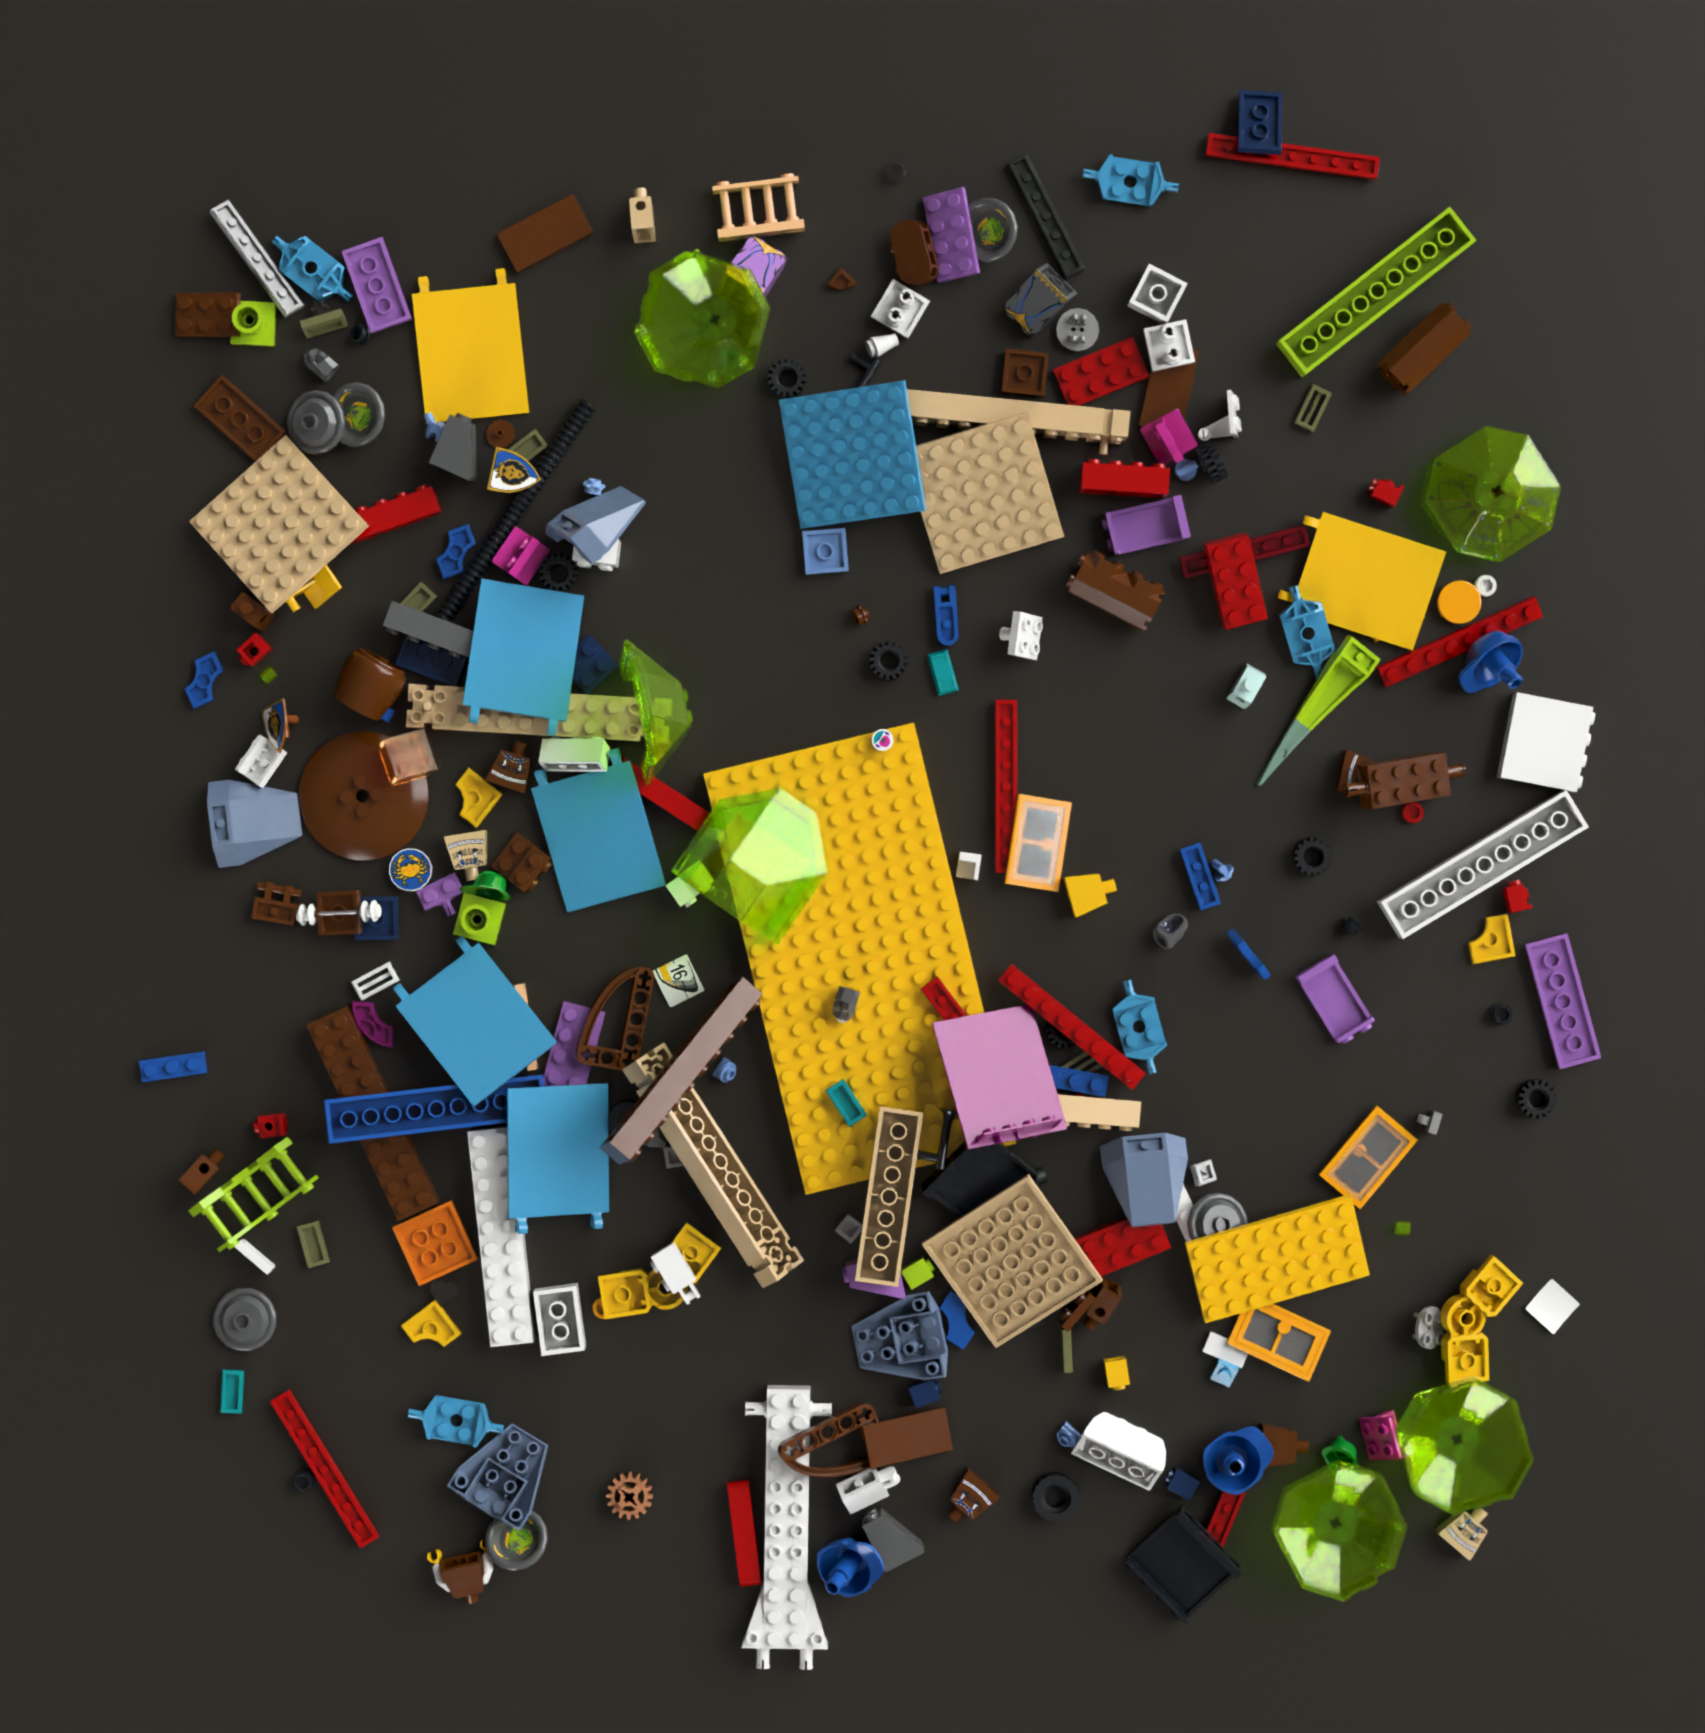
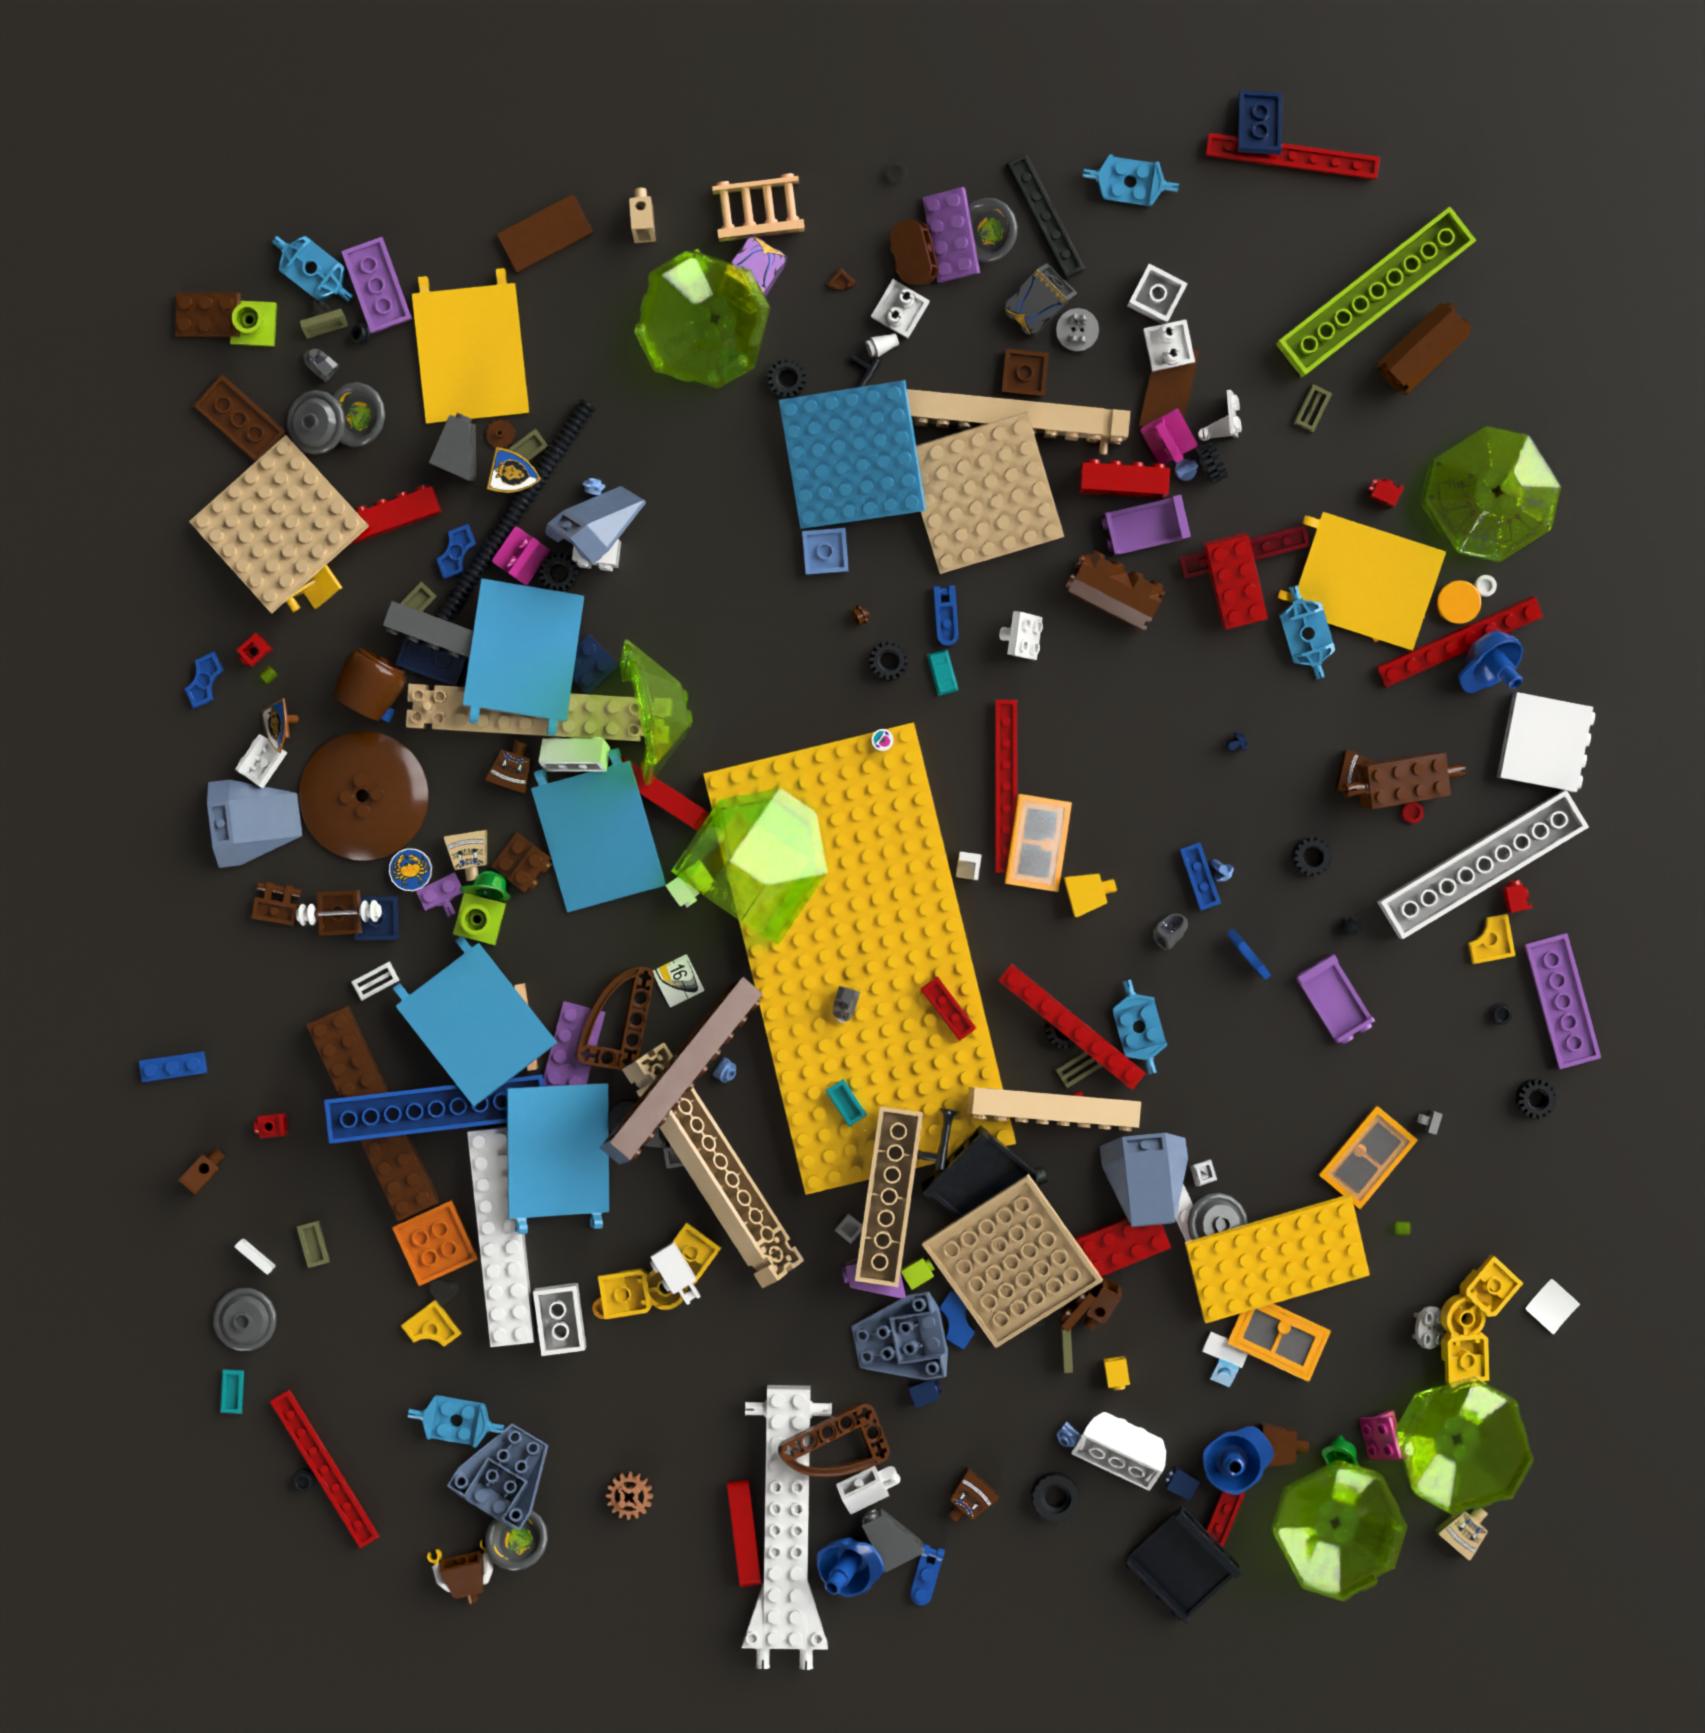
lime fence [188,1137,318,1252] -> none
light grey tile [210,200,304,318] -> none
reddish brown torso [230,590,277,632] -> none
magenta tile [352,1001,394,1048] -> none
clear orange brick [378,728,437,786] -> none
medium blue piece [423,412,445,442] -> none
yellow tile [455,767,503,828] -> none
reddish brown tile [861,1407,953,1469] -> none
door [932,1004,1067,1150] -> none
blue plate [1049,1065,1109,1097] -> none
red plate [1053,337,1149,406] -> none
light aqua torso [1226,663,1266,709] -> none
lime plate [1256,635,1381,786] -> none
none -> blue plate [910,1544,945,1605]
none -> dark blue plate [1226,732,1248,752]

